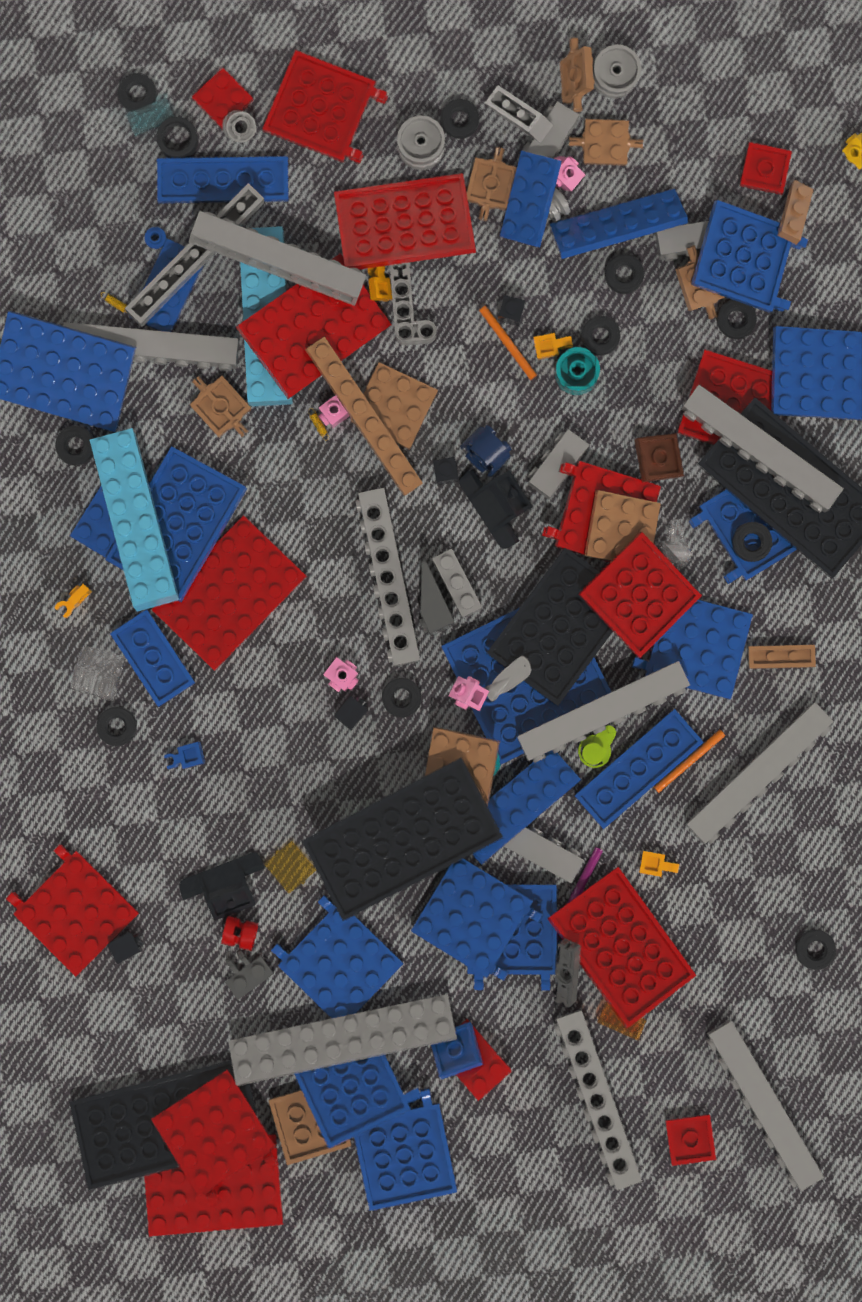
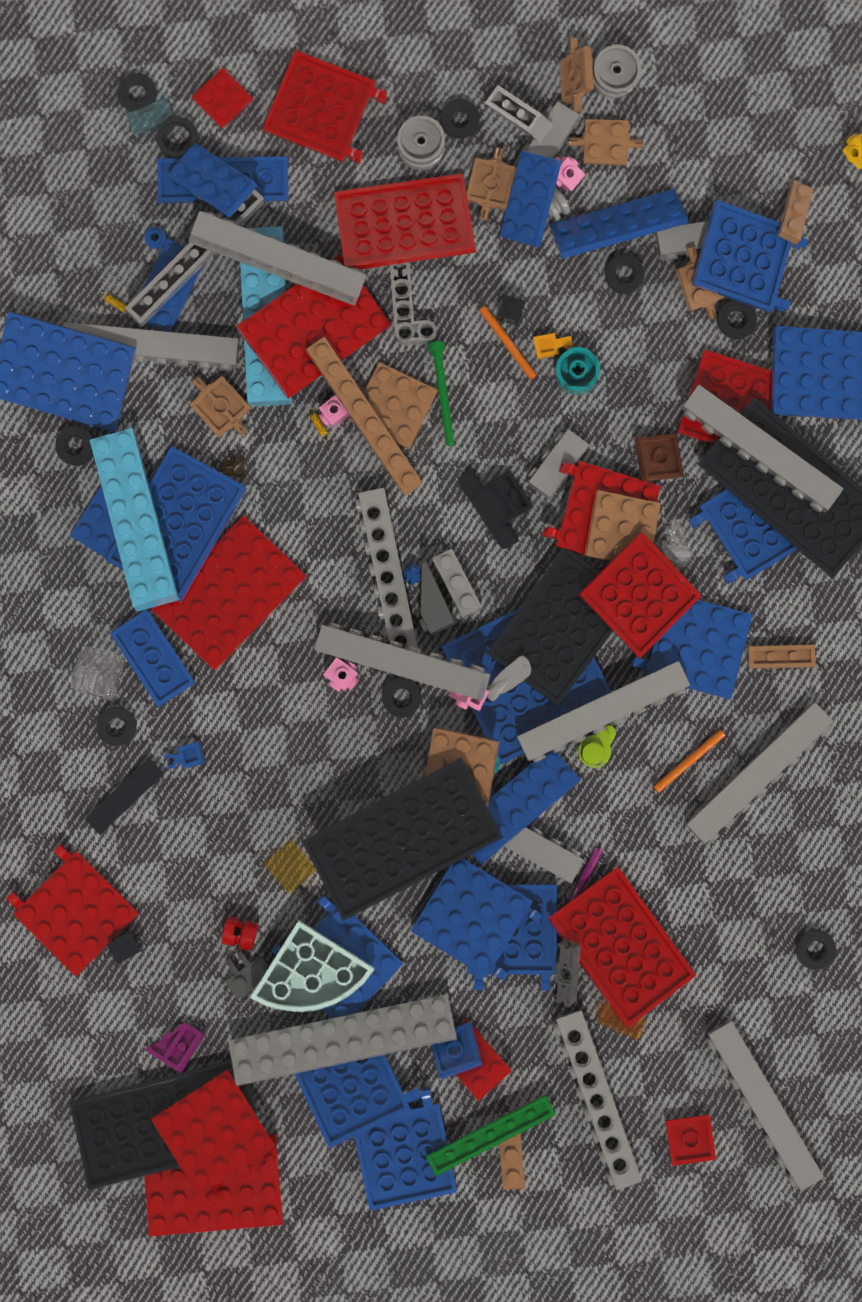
light orange plate [55,584,92,618] -> none
black plate [179,852,265,921] -> none
light grey wheel [222,110,256,143] -> none
medium nougat plate [268,1090,352,1165] -> none
black brick [334,696,368,731] -> none
light orange plate [367,266,392,301] -> none
black brick [433,457,458,486] -> none
dark blue brick [460,425,512,477] -> none
blue plate [574,709,704,829] -> none
black tyre [581,316,621,356] -> none
light orange plate [639,851,679,877] -> none
black tyre [732,522,772,562] -> none
red plate [740,142,792,195] -> none
none -> black tile [85,758,165,835]
none -> magenta wing [145,1023,205,1073]
none -> blue plate [167,143,257,219]
none -> dark brown piece [221,453,245,477]
none -> light aqua brick [250,920,375,1012]
none -> light grey brick [315,622,490,700]
none -> blue plate [403,563,420,585]
none -> green tile [426,1094,556,1176]
none -> green piece [427,341,454,447]
none -> medium nougat plate [499,1133,525,1190]

